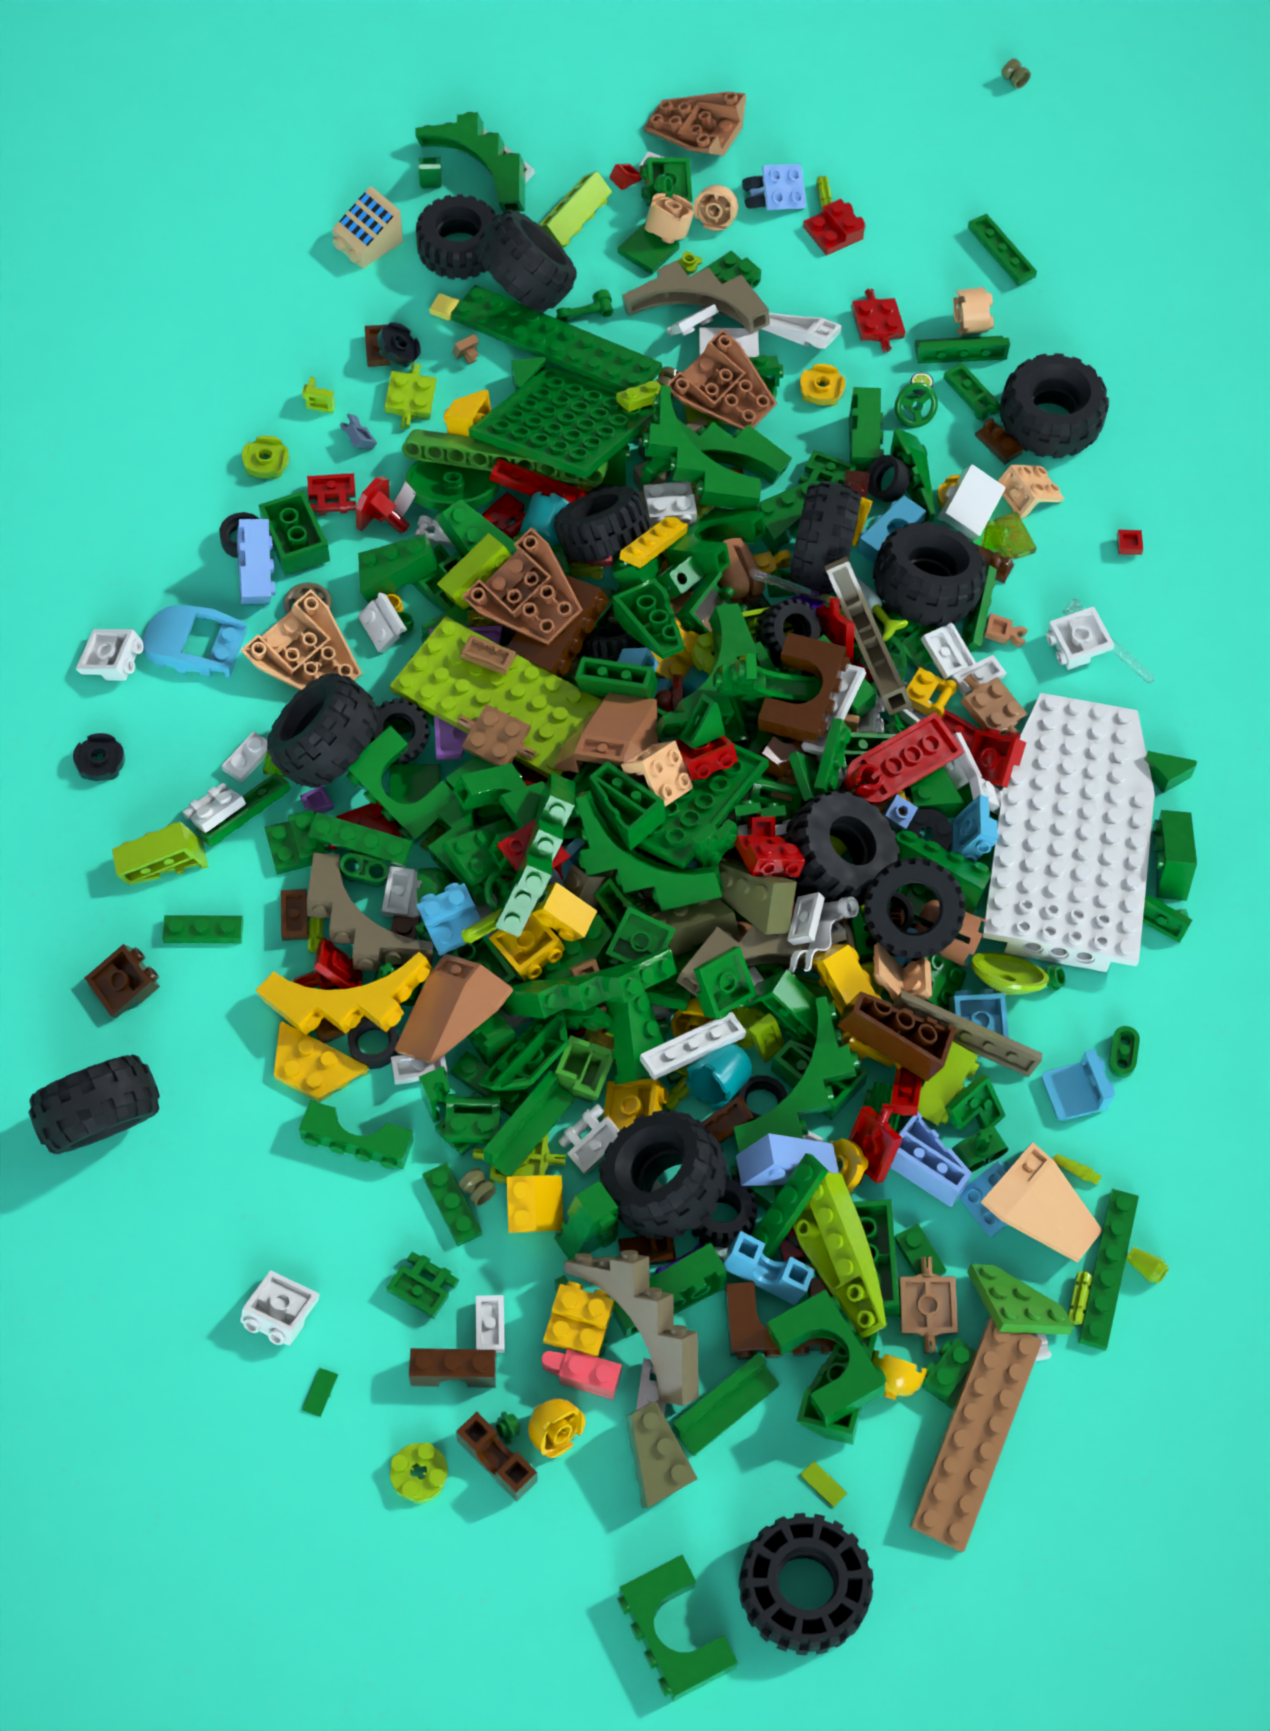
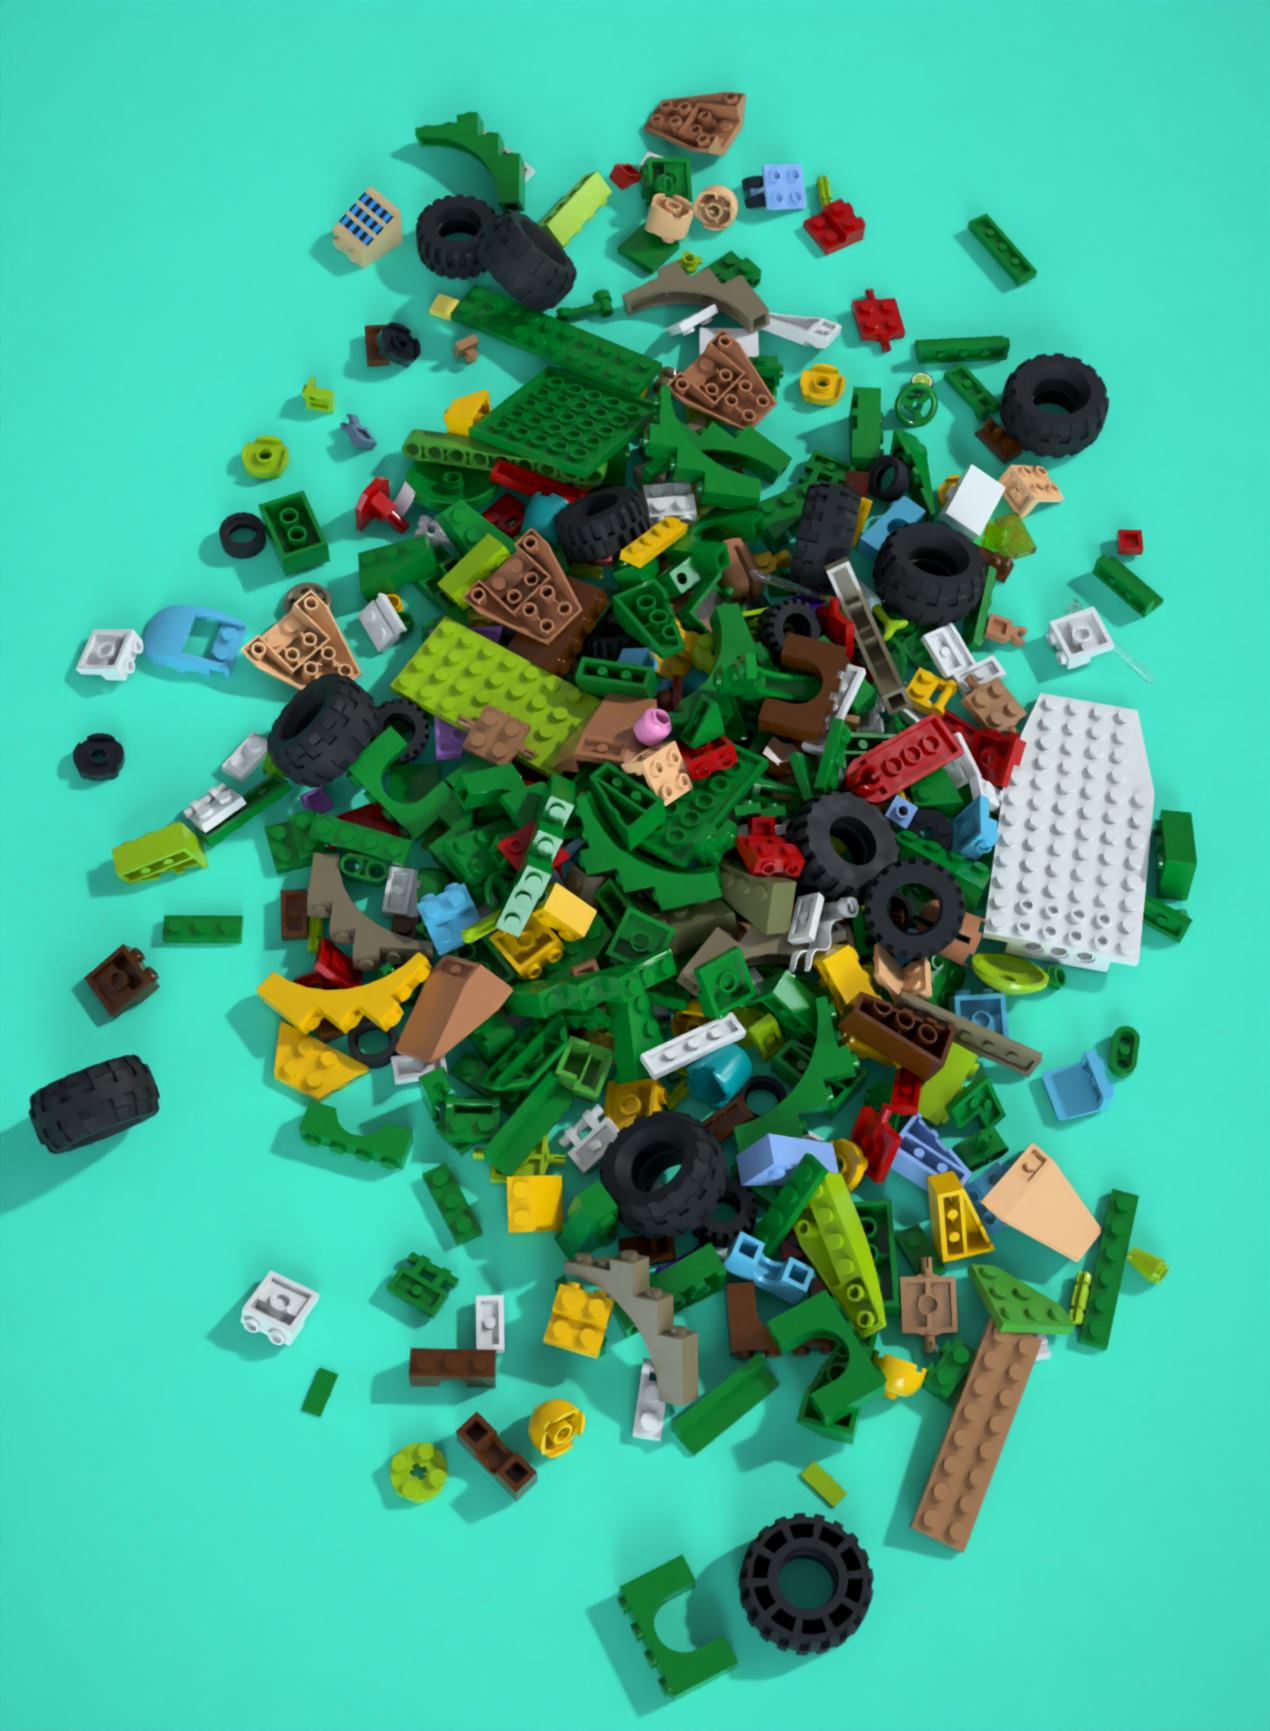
light blue wedge [237,519,275,605] -> none
red plate [307,473,356,515] -> none
lime plate [384,362,437,430] -> none
green slope [418,157,442,188] -> none
olive wheel [459,1168,497,1206] -> none
medium nougat plate [460,635,516,676] -> none
green plate [496,1411,520,1444] -> none
green slope [511,356,547,392] -> none
coral hinge [541,1348,622,1400] -> none
lime plate [616,380,661,412] -> none
olive wedge [626,1401,698,1508] -> none
light nougat brick [953,287,994,336] -> none
olive wheel [1001,58,1031,89] -> none
lime animal [1053,1153,1102,1185] -> none
green slope [1145,751,1197,793] -> none
none -> bright pink head [633,708,672,747]
none -> yellow wedge [927,1171,995,1263]
none -> green panel [1093,555,1164,618]

